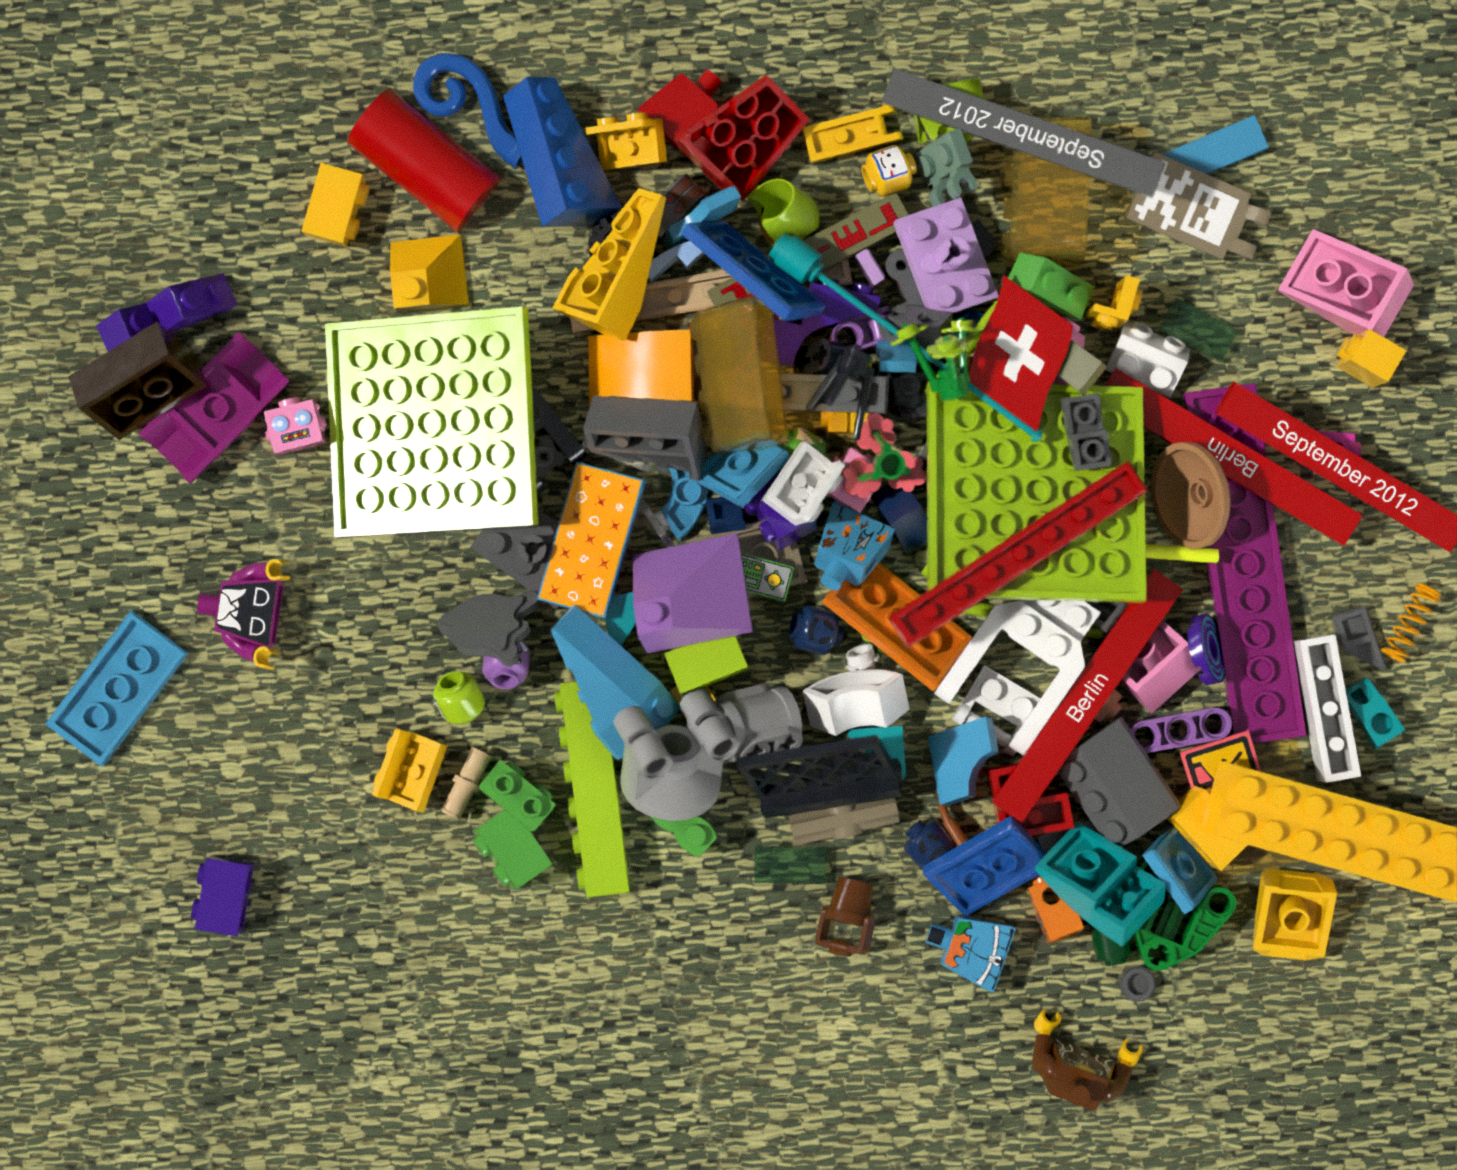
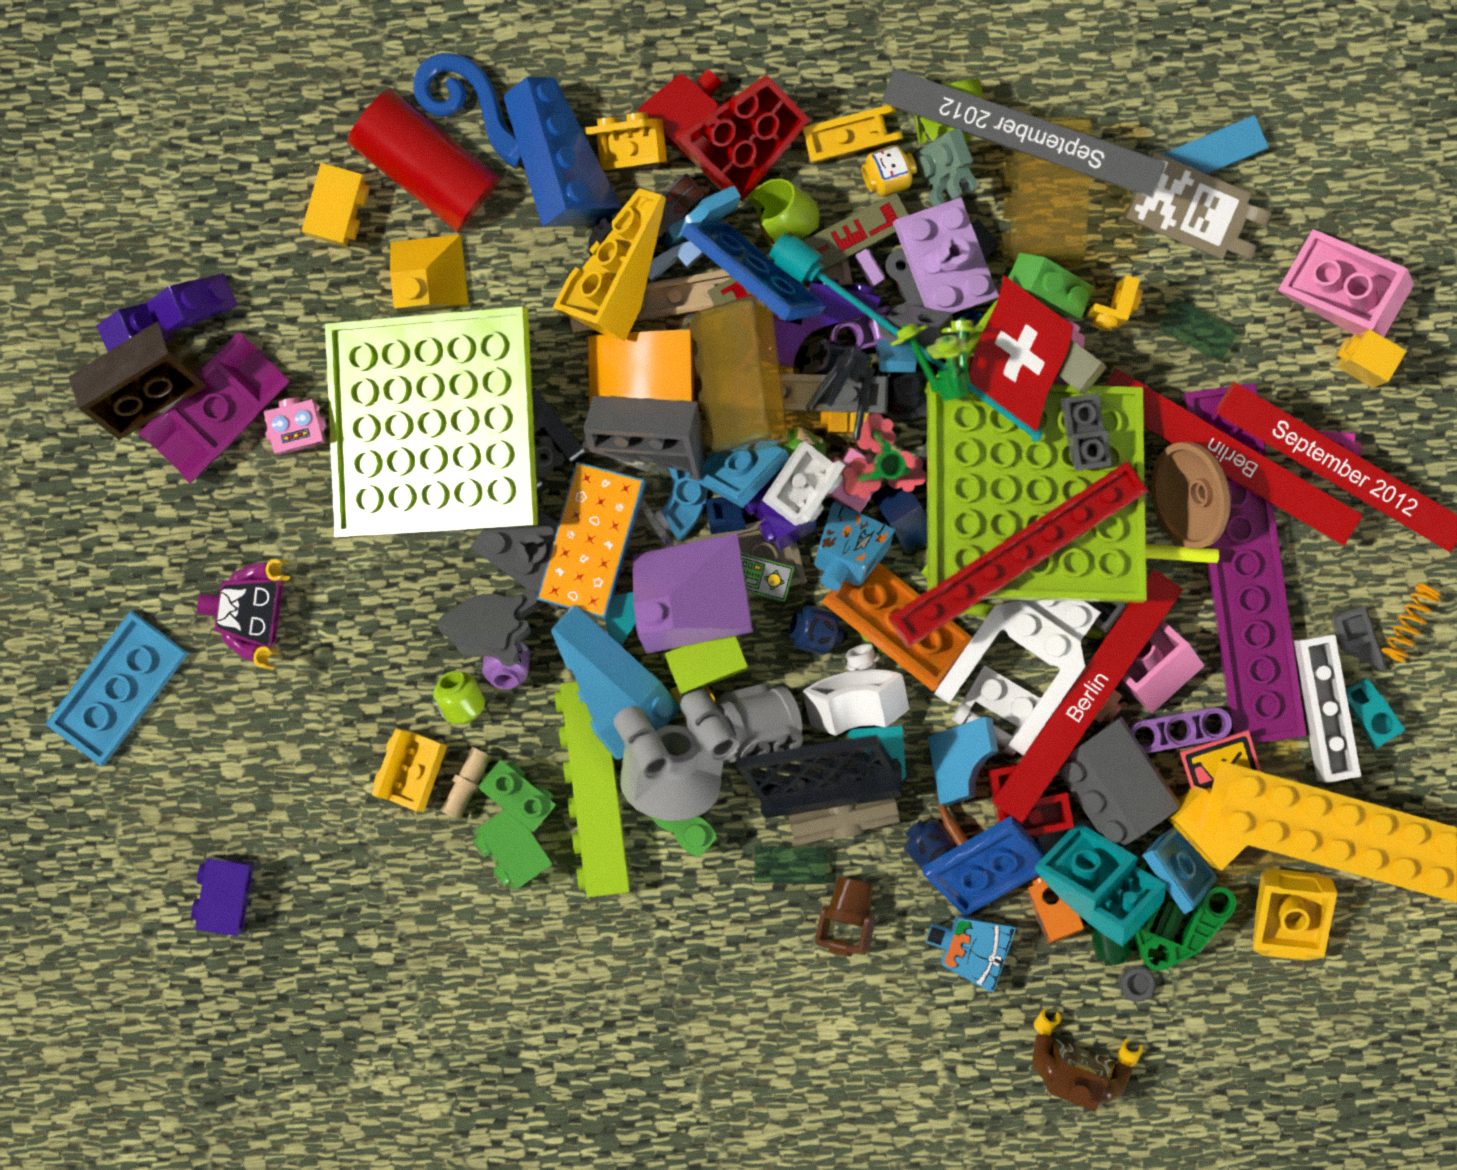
white bracket [1105,321,1190,397] -> none
dark purple tile [1188,614,1225,685] -> none

